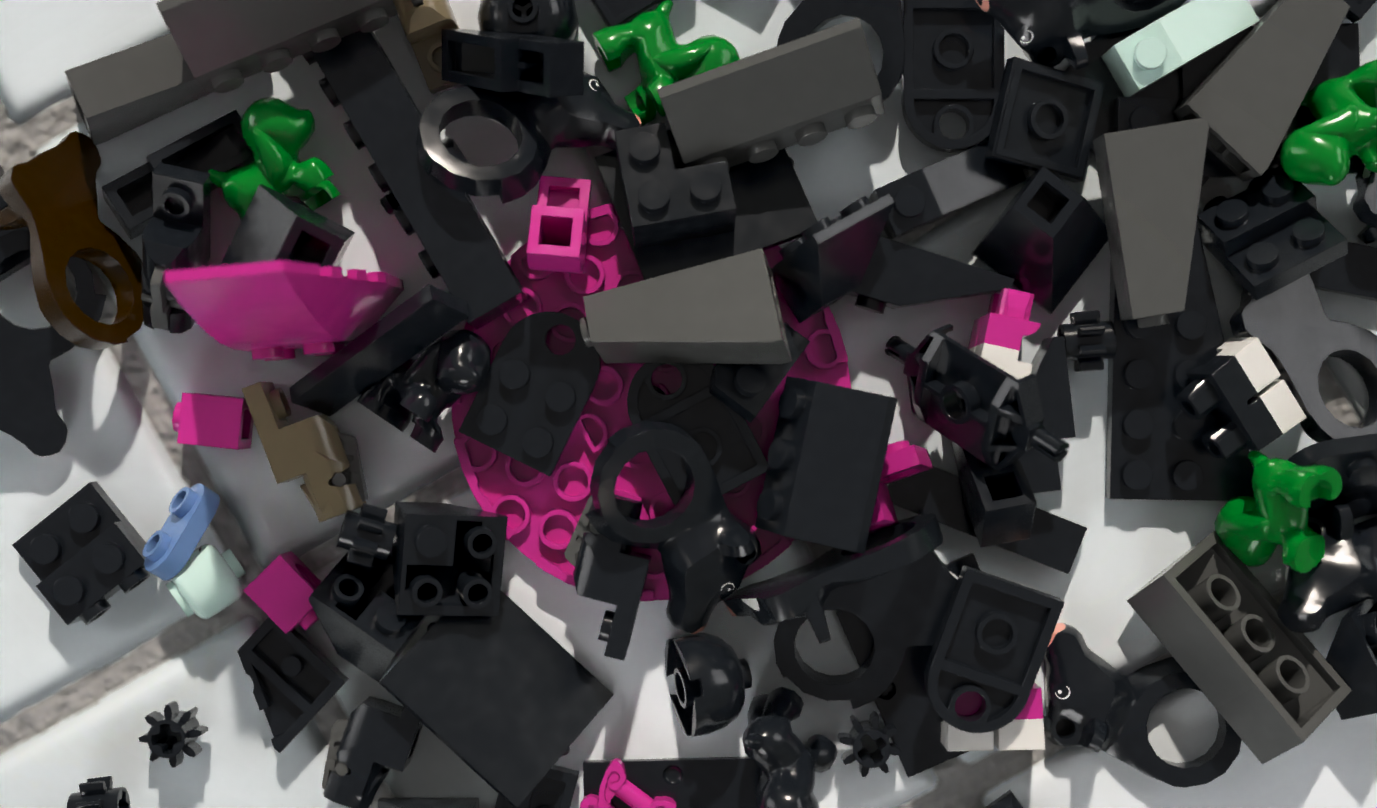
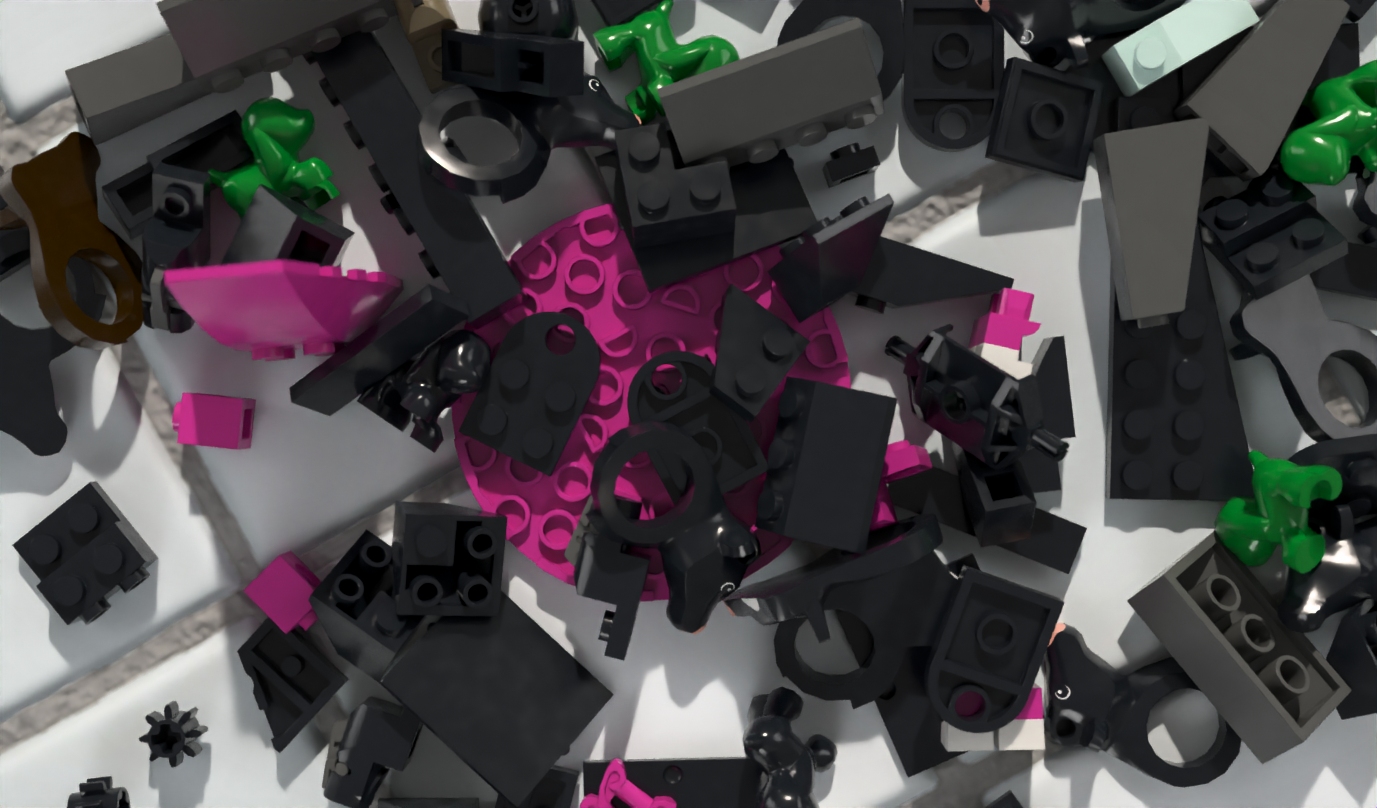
medium blue plate [143,483,220,581] -> none
light aqua head [165,544,246,619] -> none
dark tan plate [242,382,368,523] -> none
black gear [336,503,397,568] -> none
dark pink brick [526,176,592,274] -> none
dark grey slope [579,248,792,364] -> none
black cylinder [665,633,752,737] -> none
black gear [837,711,901,777] -> none
black slope [869,142,1027,240] -> none
black slope [971,166,1108,314] -> none
black gear [1057,310,1117,372] -> none
black hips [1176,337,1307,459] -> none
none -> black plate [822,143,881,188]

